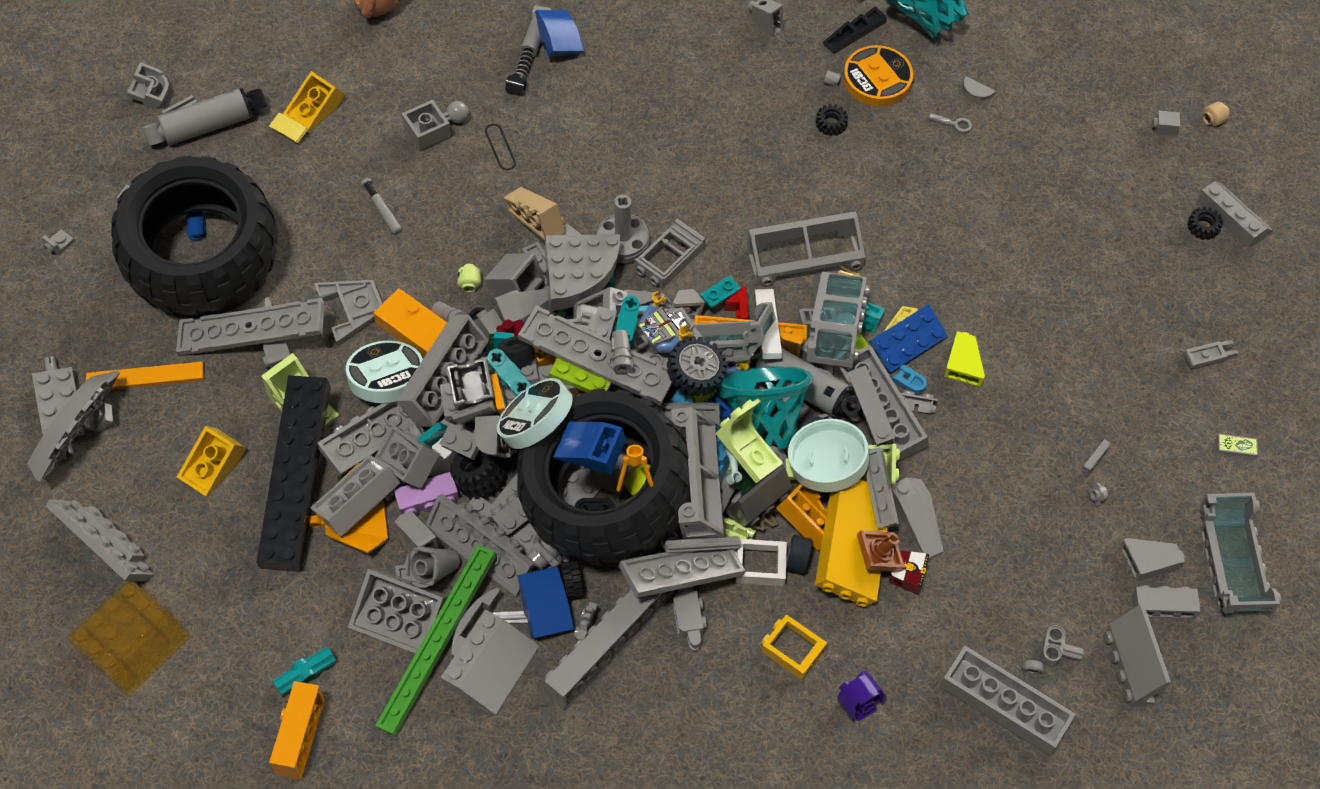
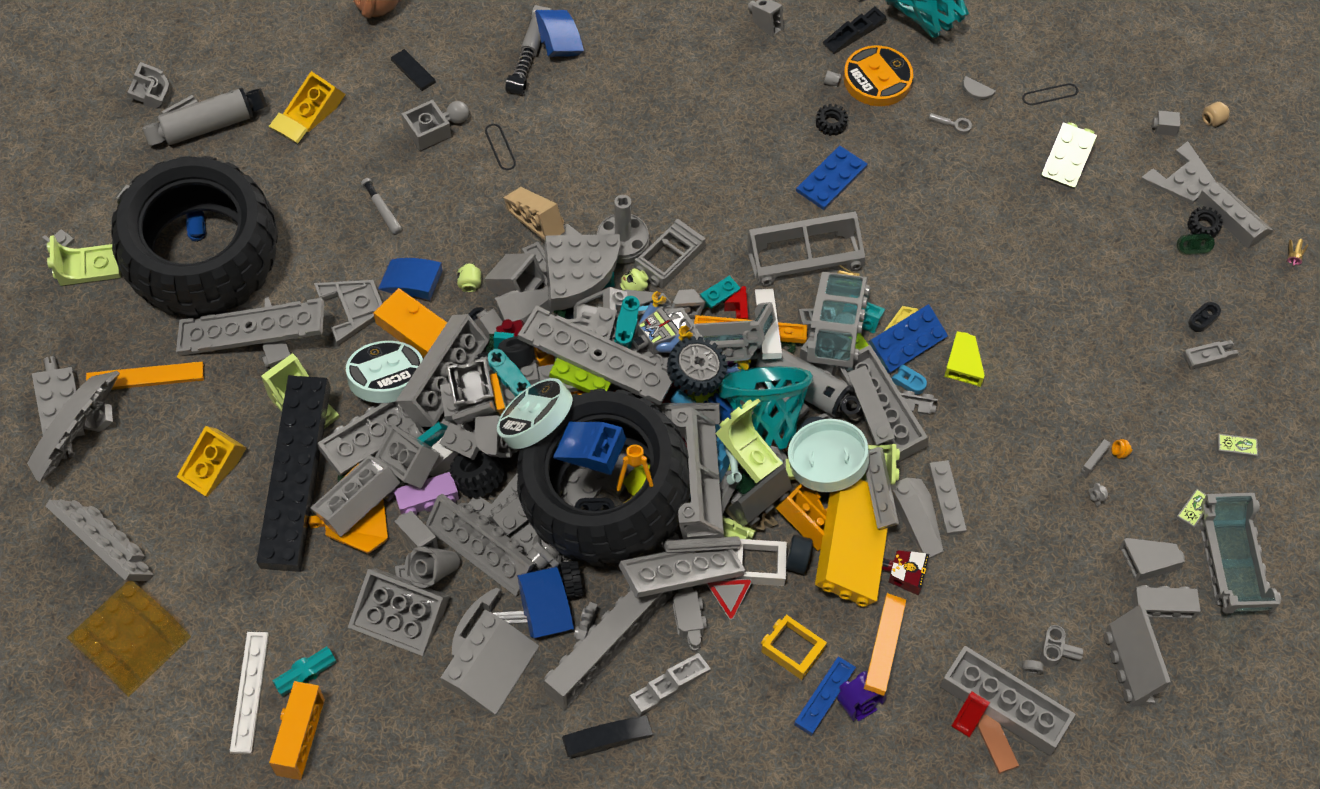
bright green plate [375,545,497,736] -> none
light grey axle [432,301,466,322] -> none
light grey axle [610,330,633,373] -> none
light orange tile [781,333,803,357] -> none
dark orange plate [857,530,905,572] -> none
none -> yellowish green bracket [47,235,121,286]
none -> white tile [230,632,269,754]
none -> blue slope [378,258,443,300]
none -> black tile [391,49,436,91]
none -> black slope [562,715,653,757]
none -> yellowish green head [620,268,649,291]
none -> light grey slope [628,653,711,716]
none -> piece [707,579,752,620]
none -> blue plate [794,656,856,736]
none -> blue plate [796,145,868,210]
none -> light orange tile [864,593,906,696]
none -> light grey plate [929,460,967,535]
none -> red tile [951,691,990,738]
none -> nougat tile [977,714,1019,774]
none -> black piece [1022,83,1079,105]
none -> bracket [1041,122,1097,188]
none -> light orange plate [1111,439,1132,459]
none -> light grey wing [1140,141,1216,204]
none -> tile [1176,489,1206,530]
none -> clear green plate [1177,234,1215,254]
none -> black plate [1188,302,1221,332]
none -> pearl gold piece [1287,239,1308,266]

